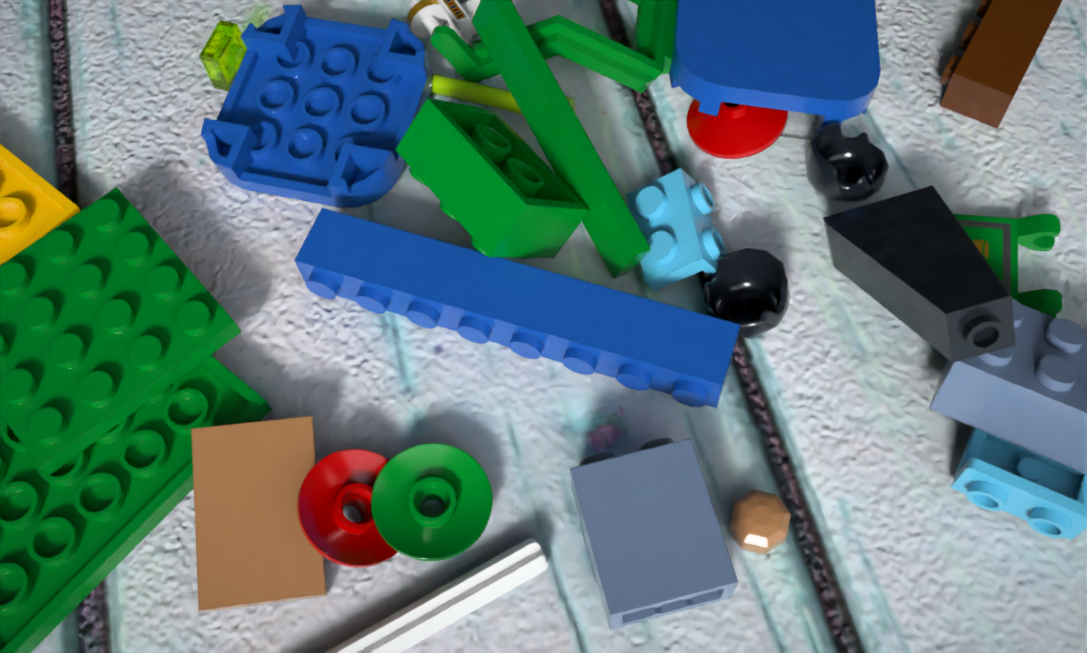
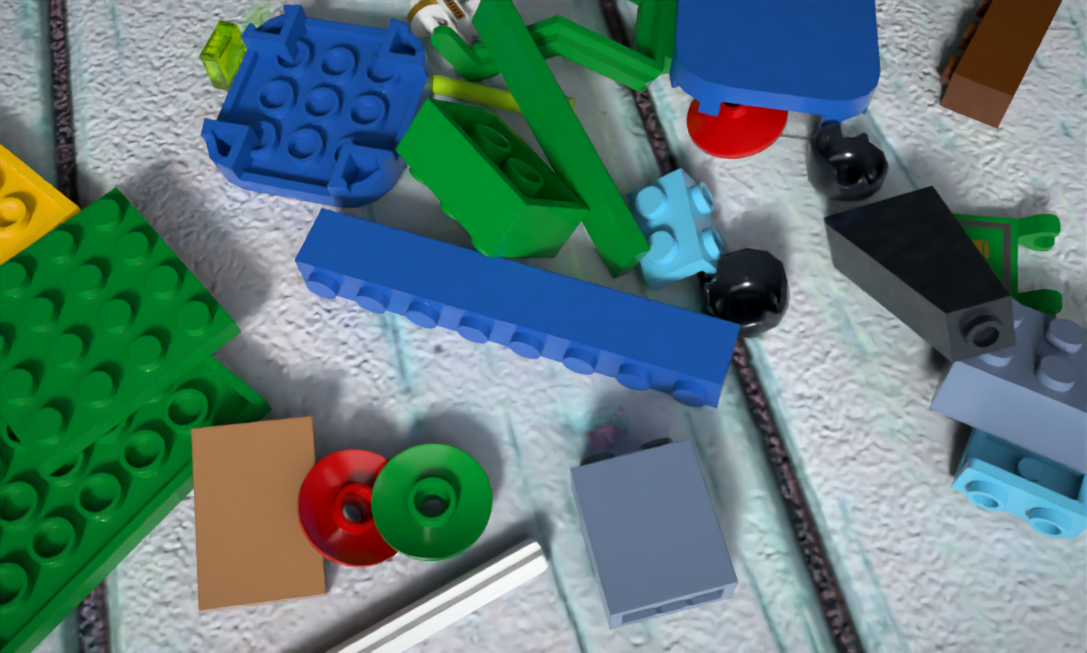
medium nougat tile [728,489,791,555] -> none

